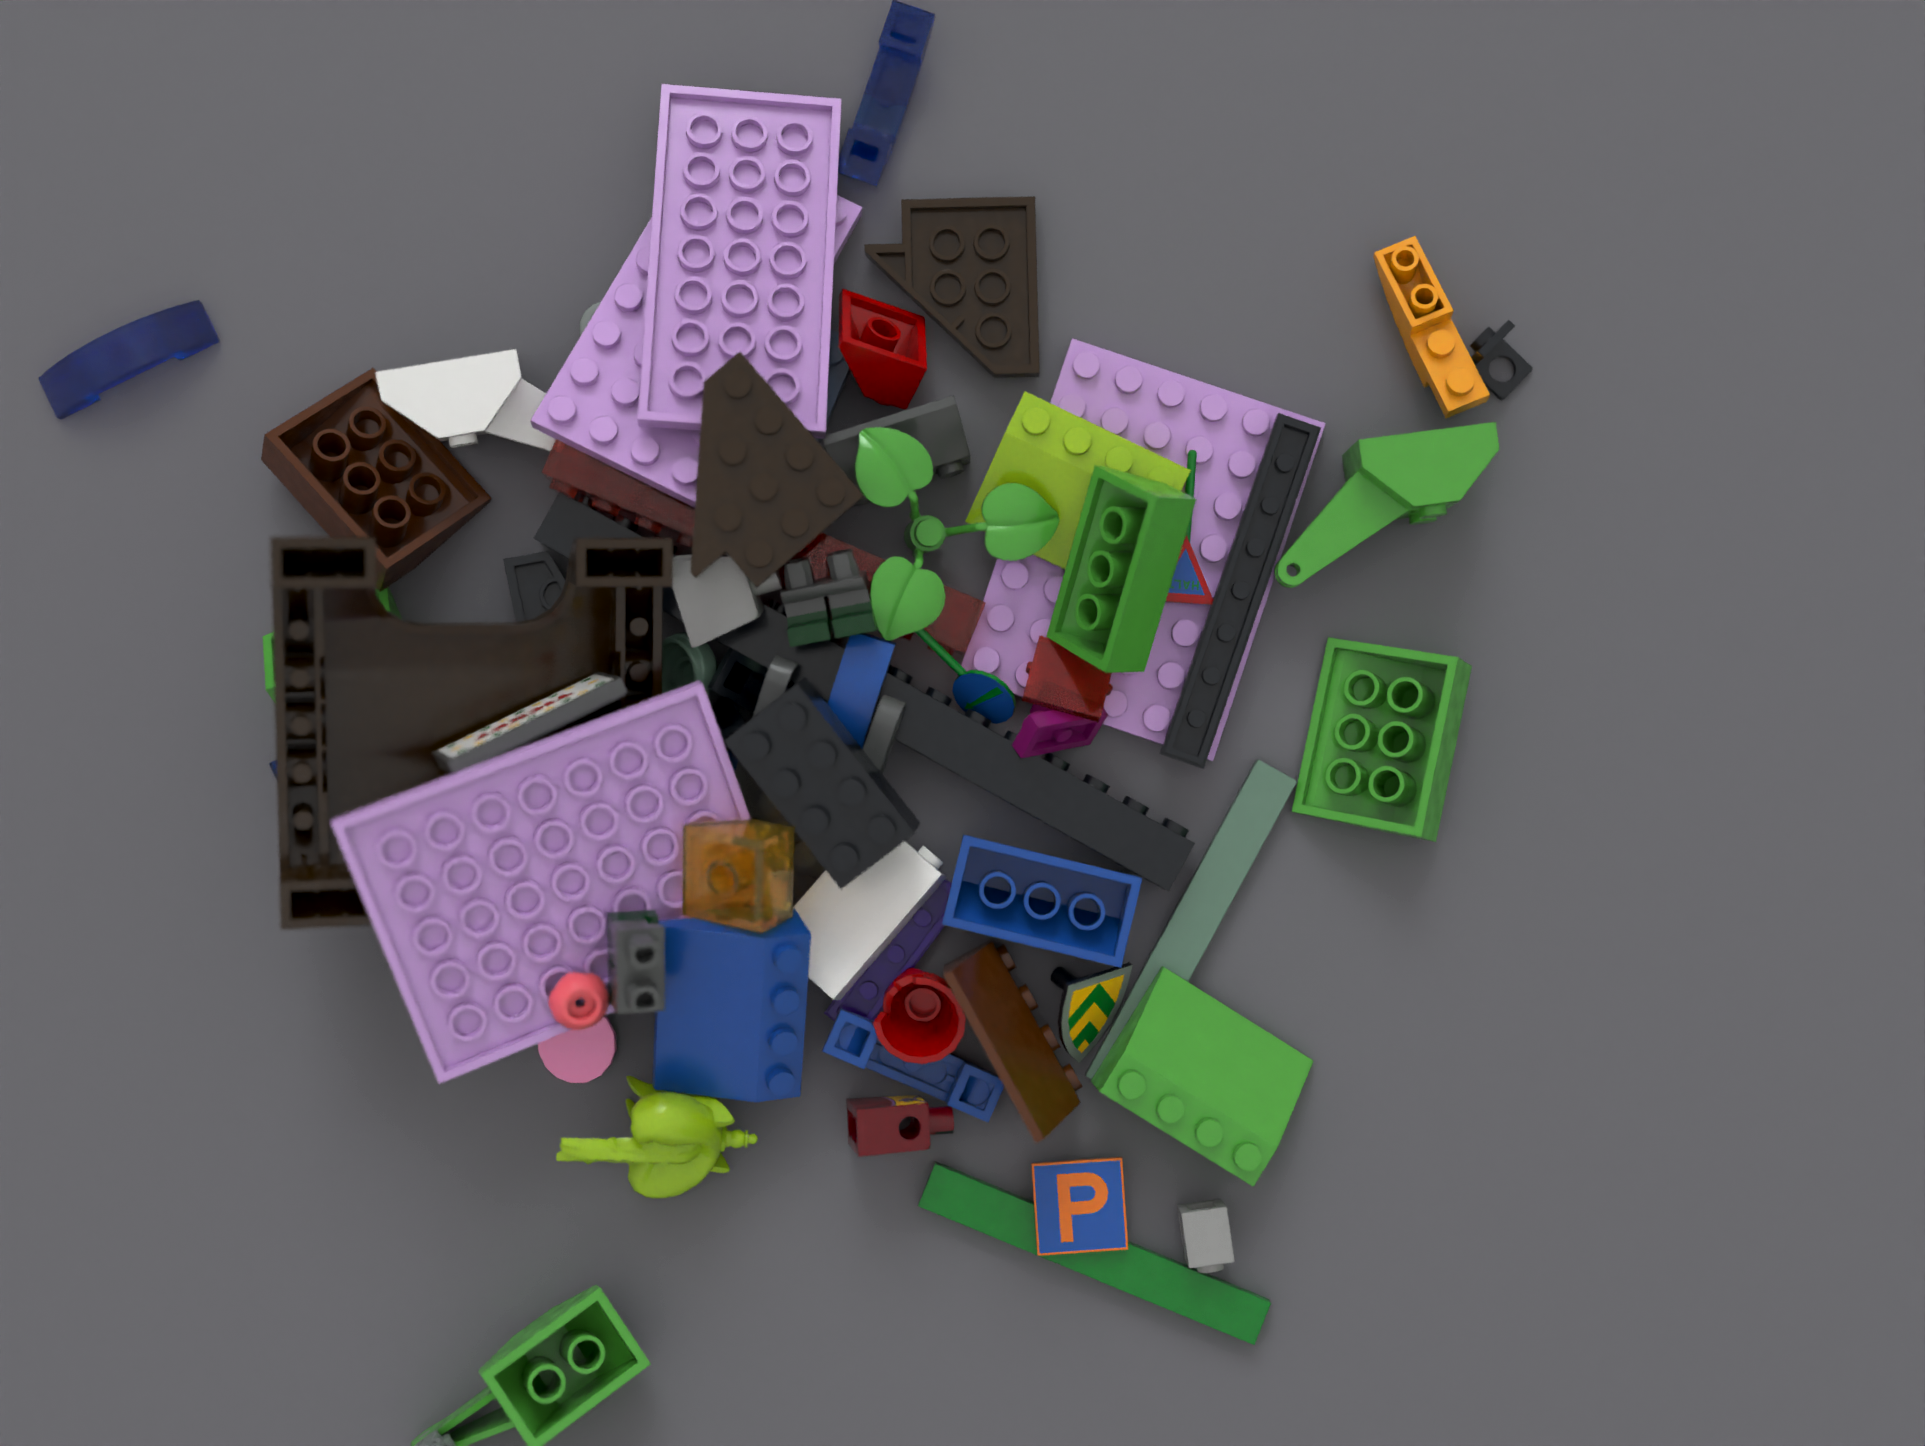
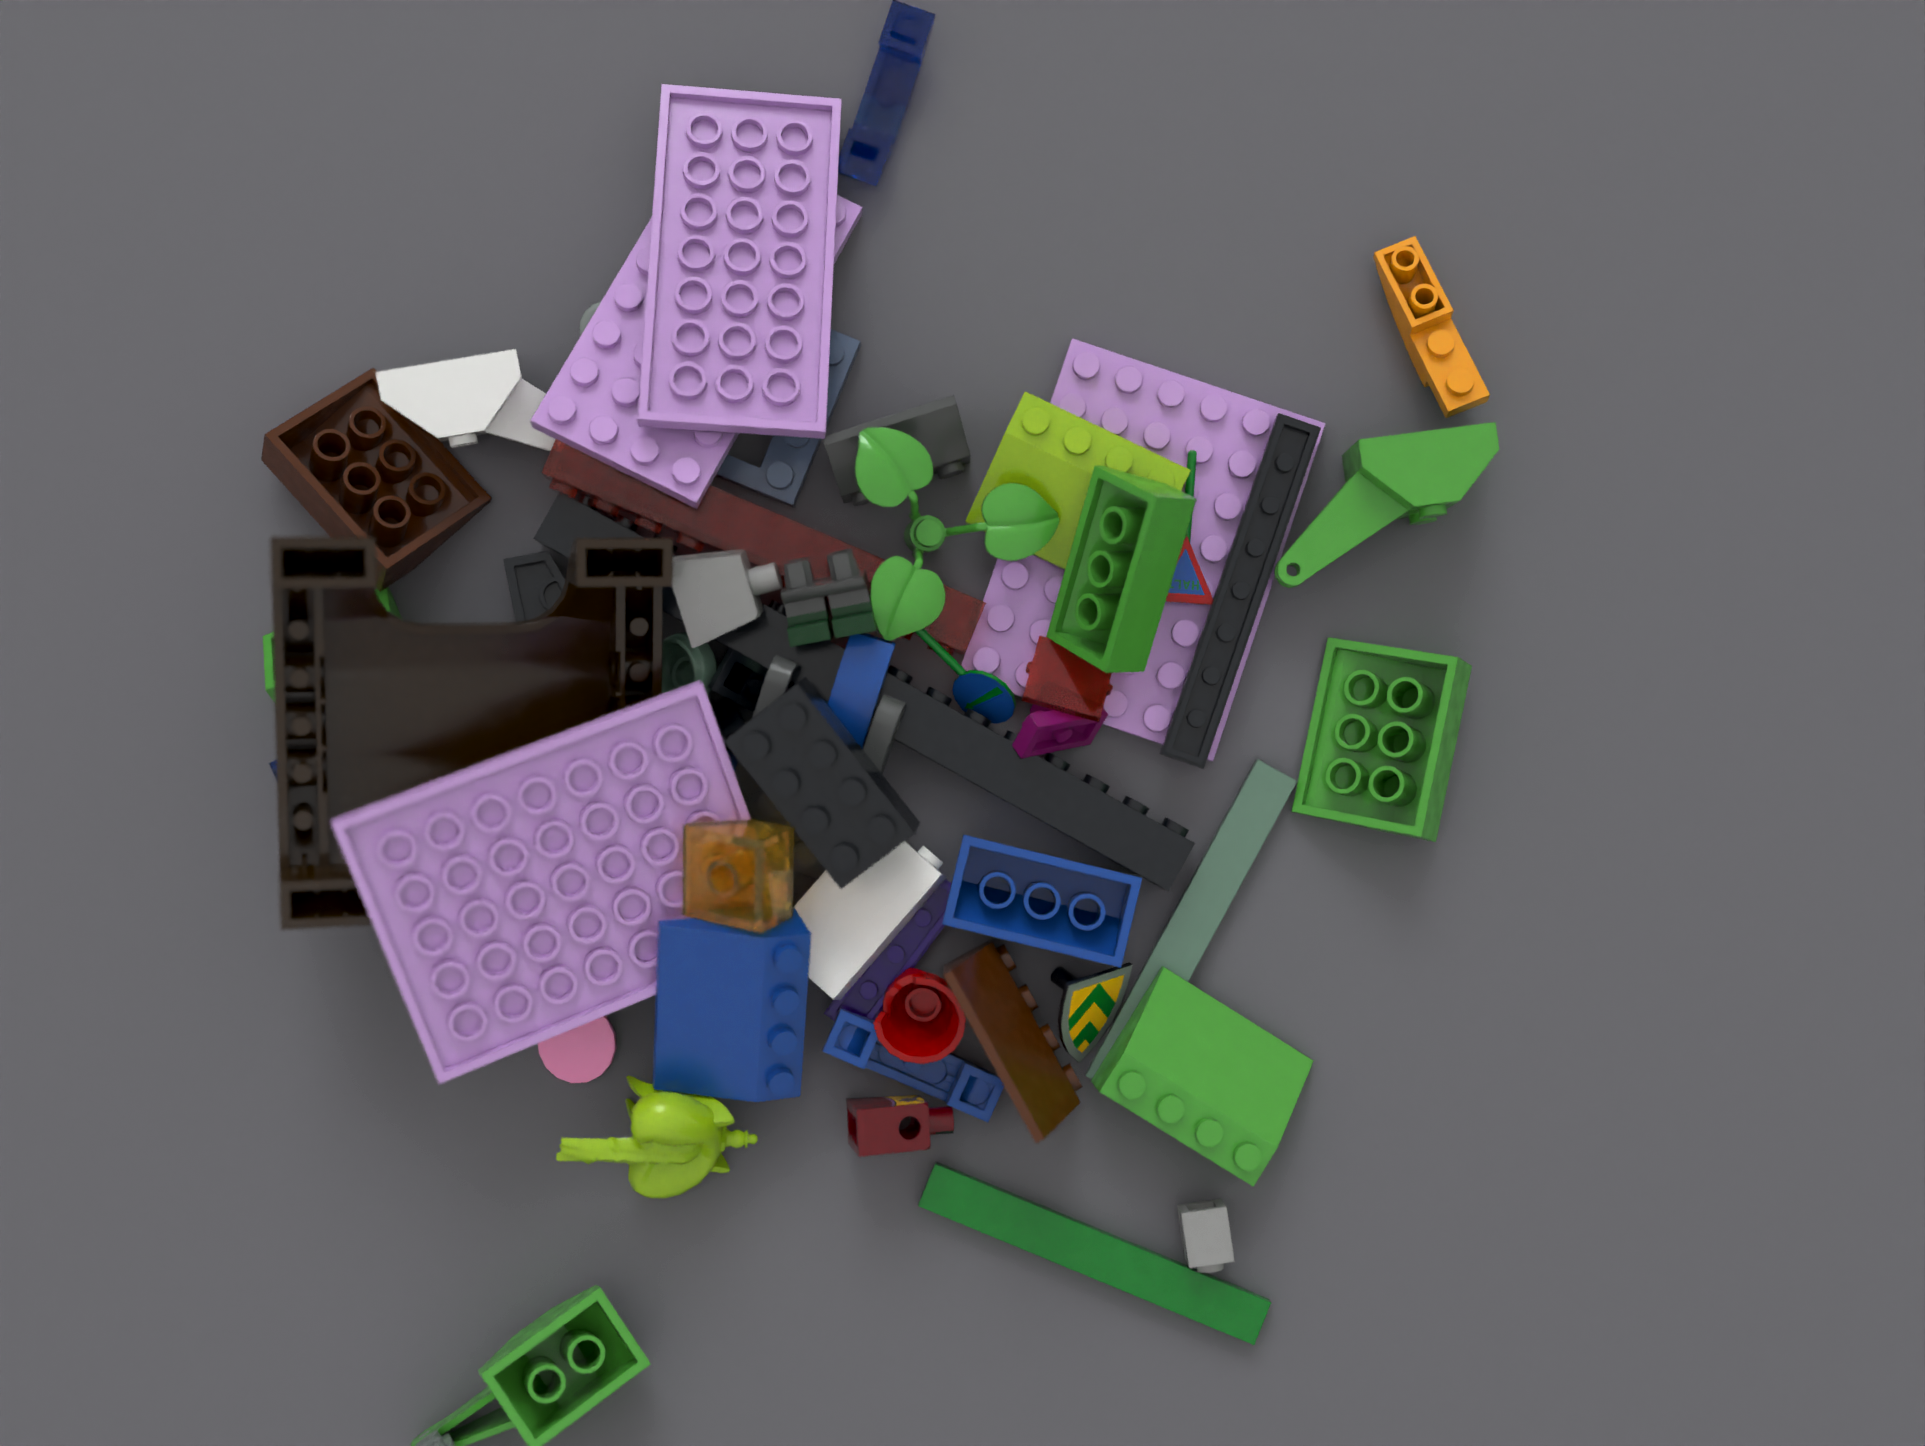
clear blue slope [38,300,220,419] -> none
dark grey tile [432,672,628,774] -> none
coral plate [549,972,610,1030] -> none
dark grey hips [607,910,665,1014] -> none
dark brown wing [691,352,864,588] -> none
red slope [839,288,927,410] -> none
dark brown wing [864,196,1040,378] -> none
blue piece [1031,1157,1128,1256] -> none
black bracket [1470,320,1533,400] -> none

